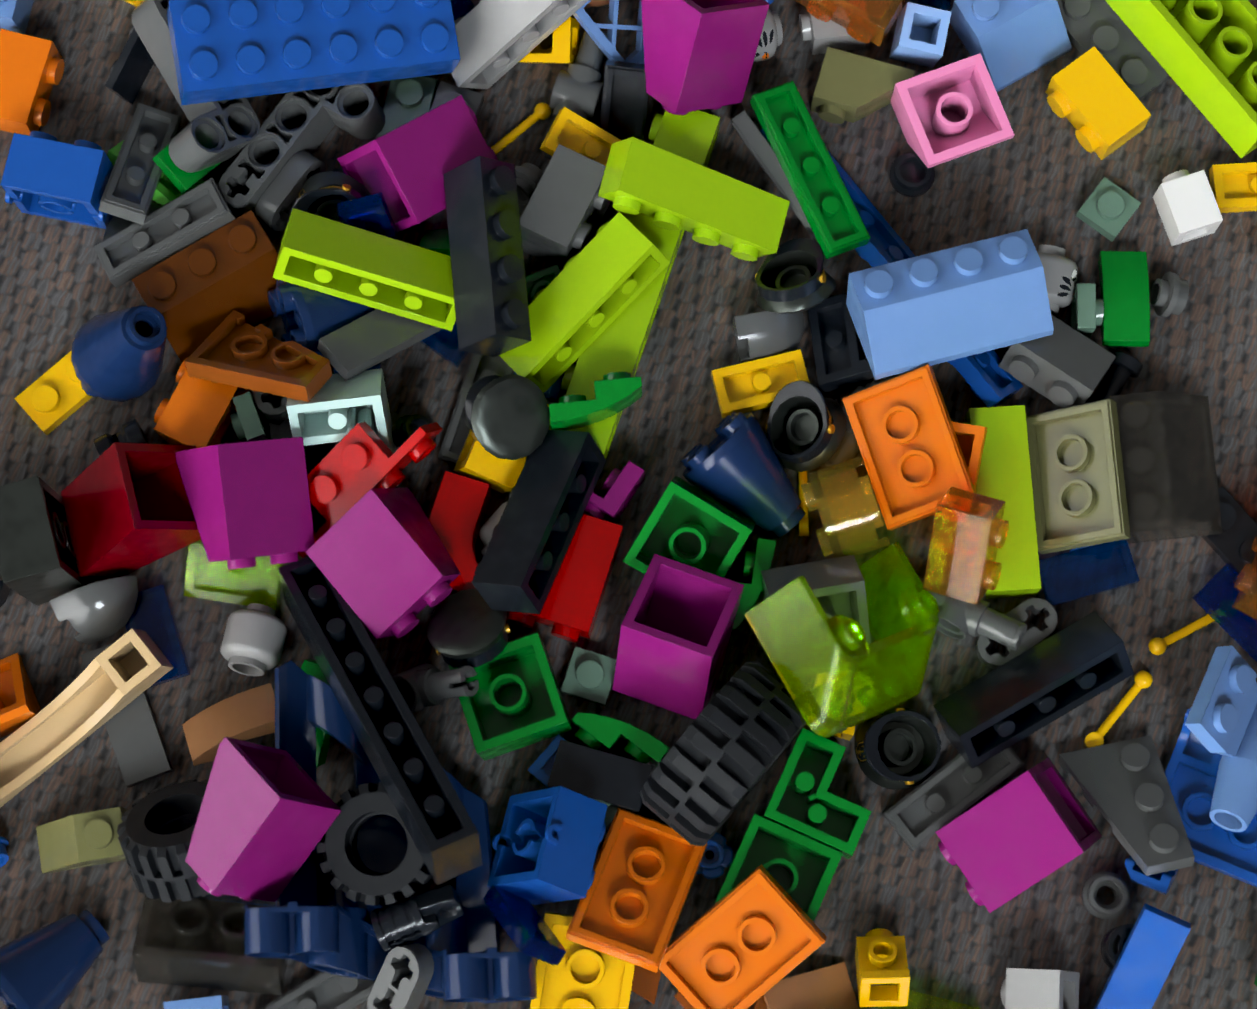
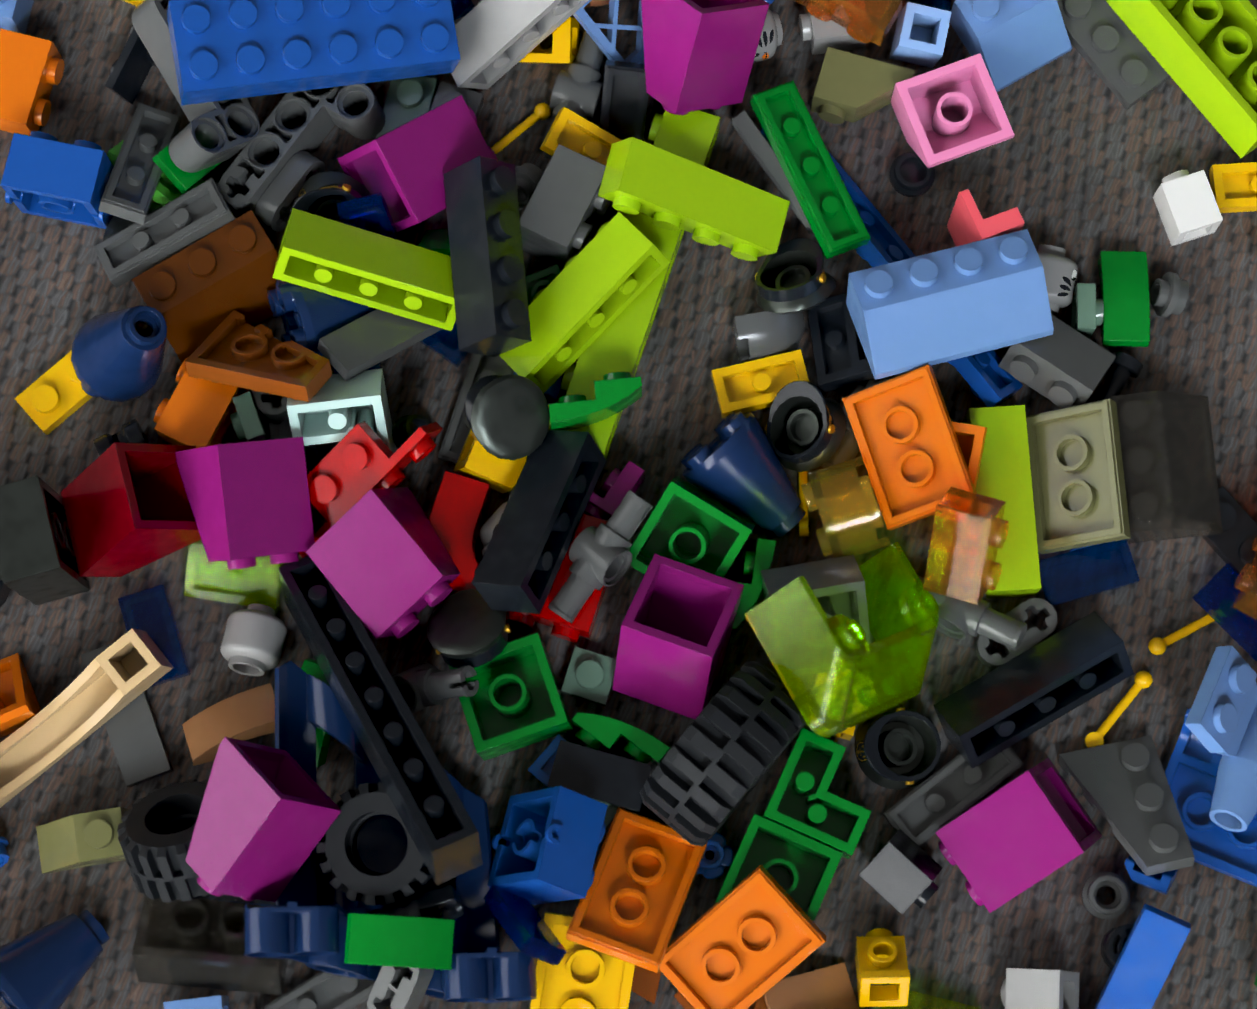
dark grey brick [49,576,138,645] -> none
yellow brick [1046,46,1151,160] -> none
sand green plate [1076,177,1141,242] -> none
none -> green slope [344,913,455,970]
none -> dark grey pin [548,490,653,623]
none -> brick [859,829,942,914]
none -> coral panel [947,189,1025,246]

